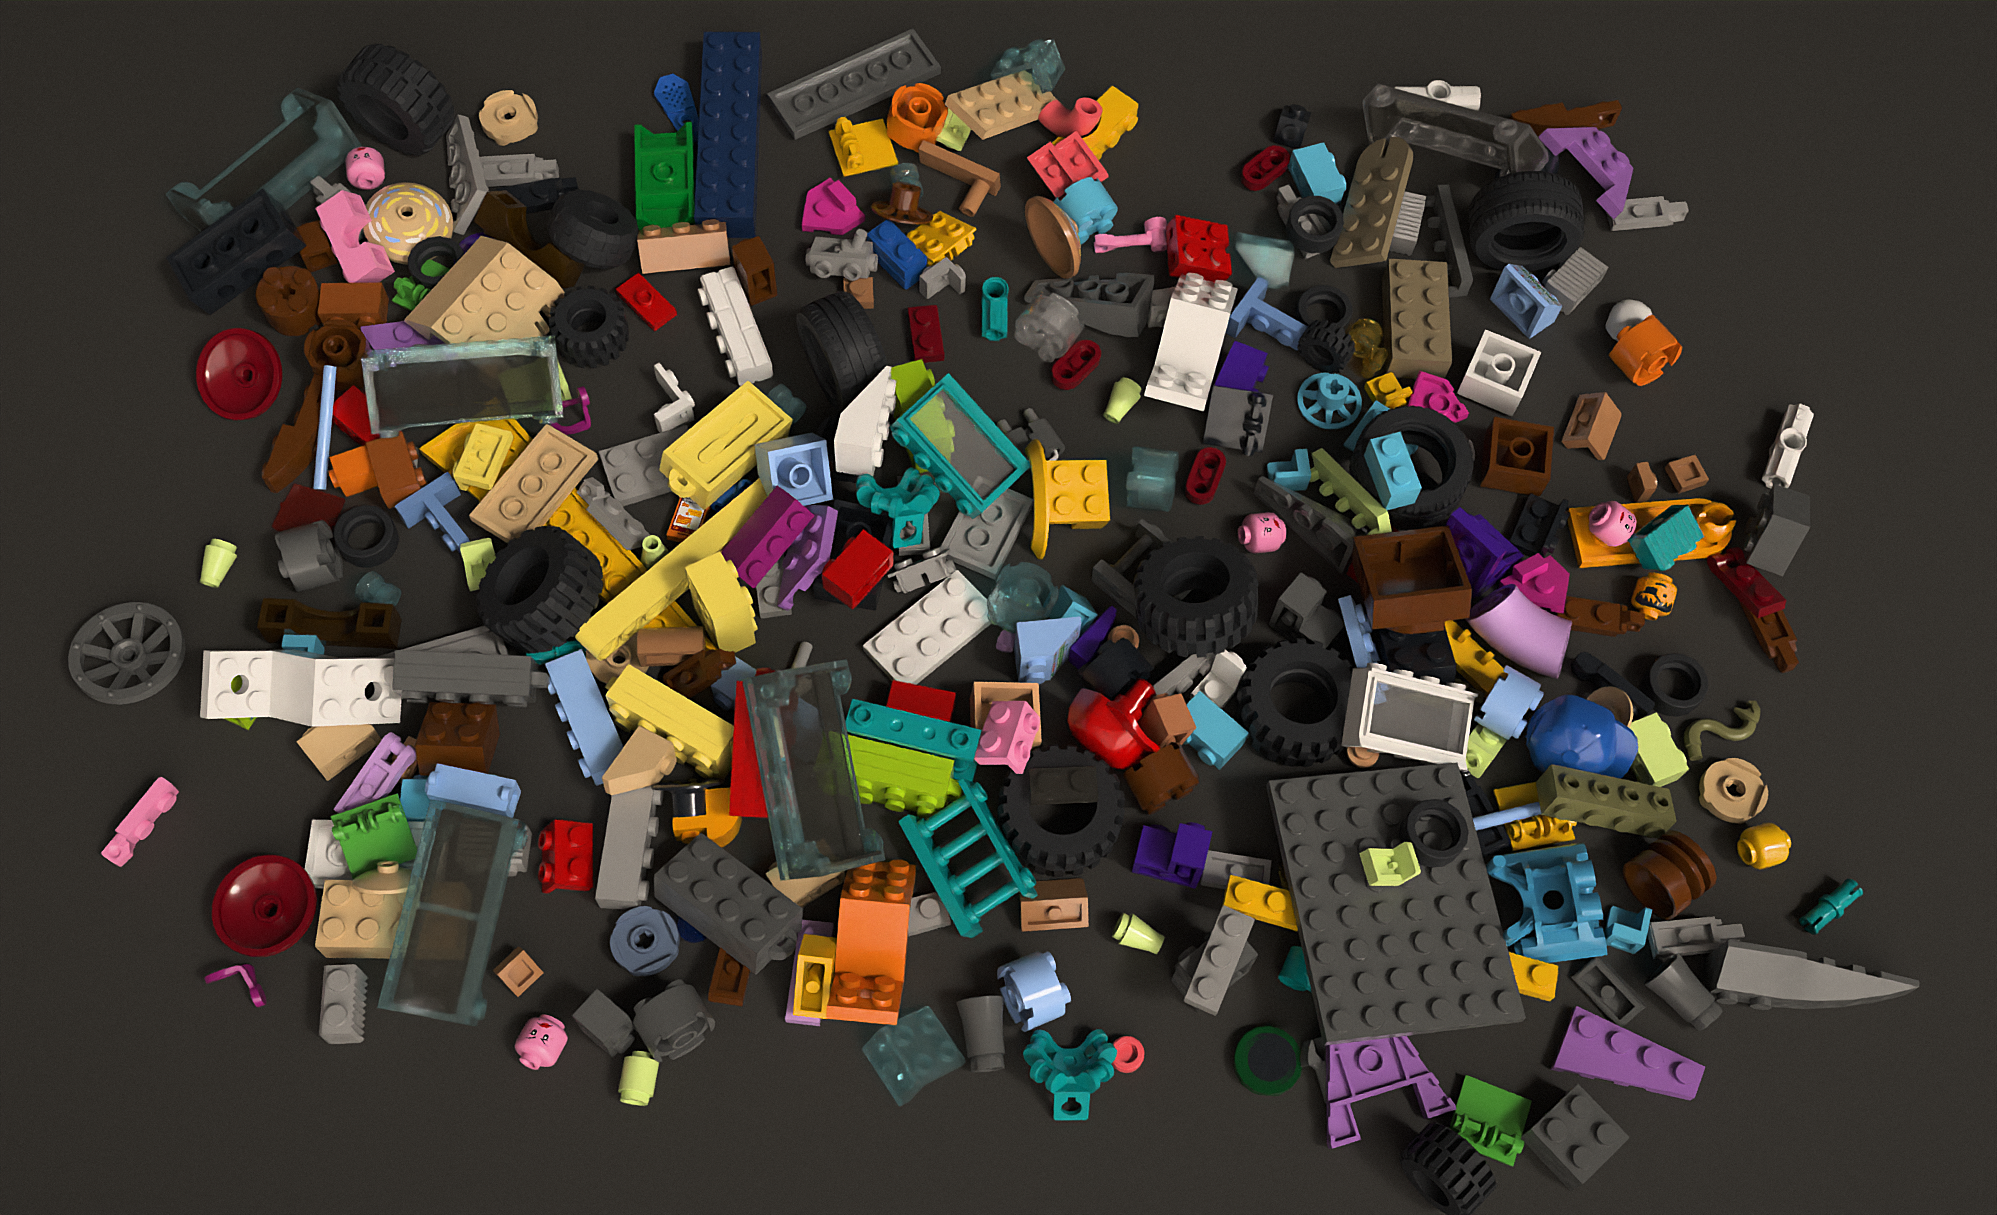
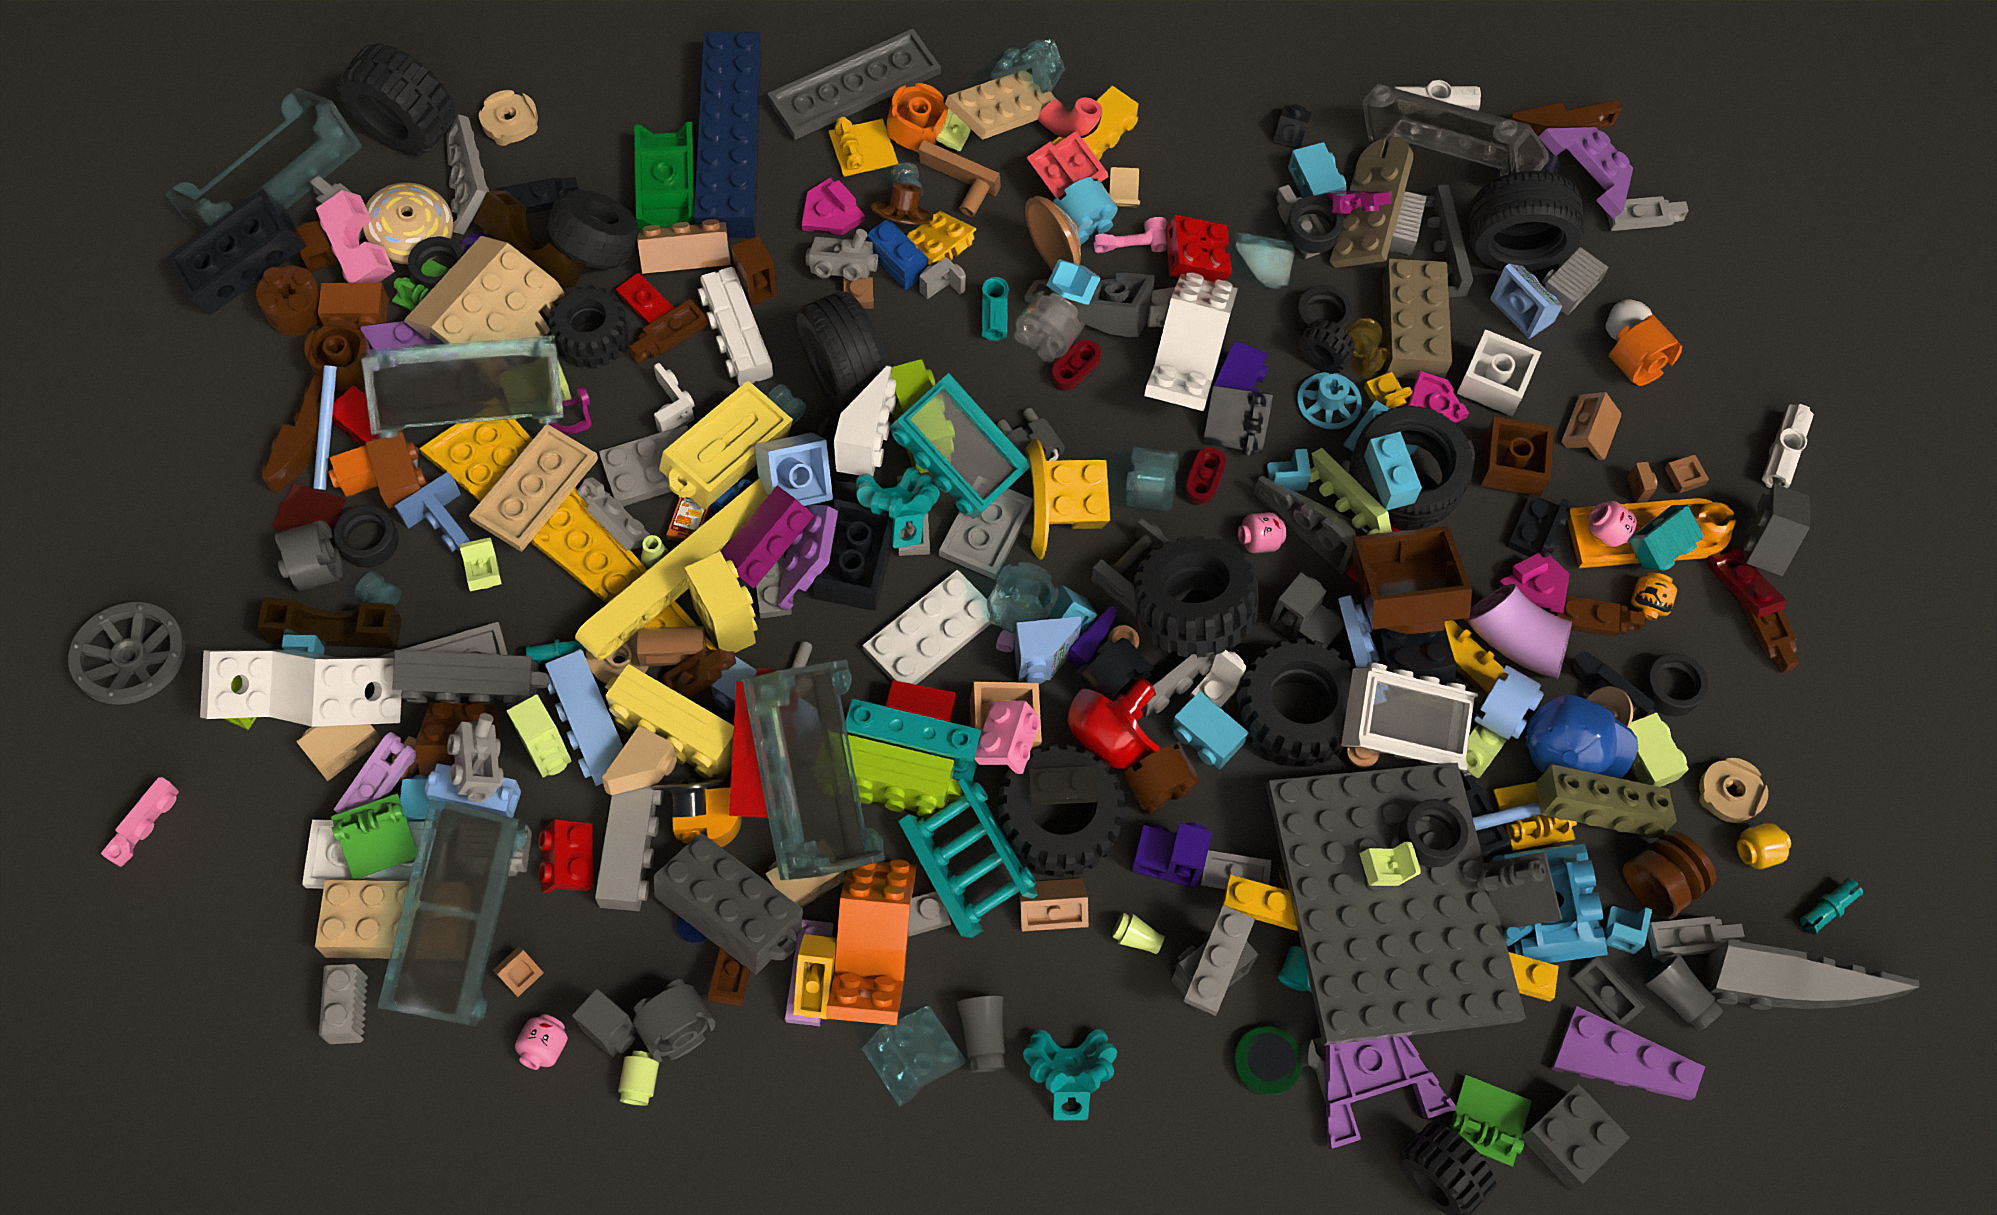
dark red dish [196,328,282,420] -> none
yellowish green cone [199,539,237,588] -> none
magenta piece [204,964,267,1008] -> none
dark red dish [212,855,317,957] -> none
bright pink head [345,147,385,190] -> none
tan dish [352,861,424,895] -> none
light yellow bracket [453,423,514,491] -> none
black tyre [477,526,603,653] -> none
light grey hinge [479,154,559,187] -> none
sand blue plate [610,906,680,976] -> none
blue piece [654,73,699,146] -> none
red brick [822,529,894,610] -> none
light grey hinge [888,547,956,593] -> none
dark red plate [908,305,945,363] -> none
light blue brick [997,951,1071,1032] -> none
yellowish green cone [1103,377,1142,424] -> none
coral tile [1111,1036,1144,1073] -> none
nougat brick [1137,693,1197,749] -> none
medium blue bracket [1225,276,1308,350] -> none
dark red plate [1241,145,1290,191] -> none
dark purple bracket [1445,507,1524,599] -> none
olive animal [1684,700,1760,761] -> none
none -> light grey brick [447,713,503,802]
none -> yellowish green brick [507,694,572,777]
none -> reddish brown hinge [629,299,709,364]
none -> medium azure panel [1046,259,1101,305]
none -> tan bracket [1109,167,1140,208]
none -> magenta hinge [1327,190,1391,214]
none -> dark grey hinge [1477,851,1562,930]

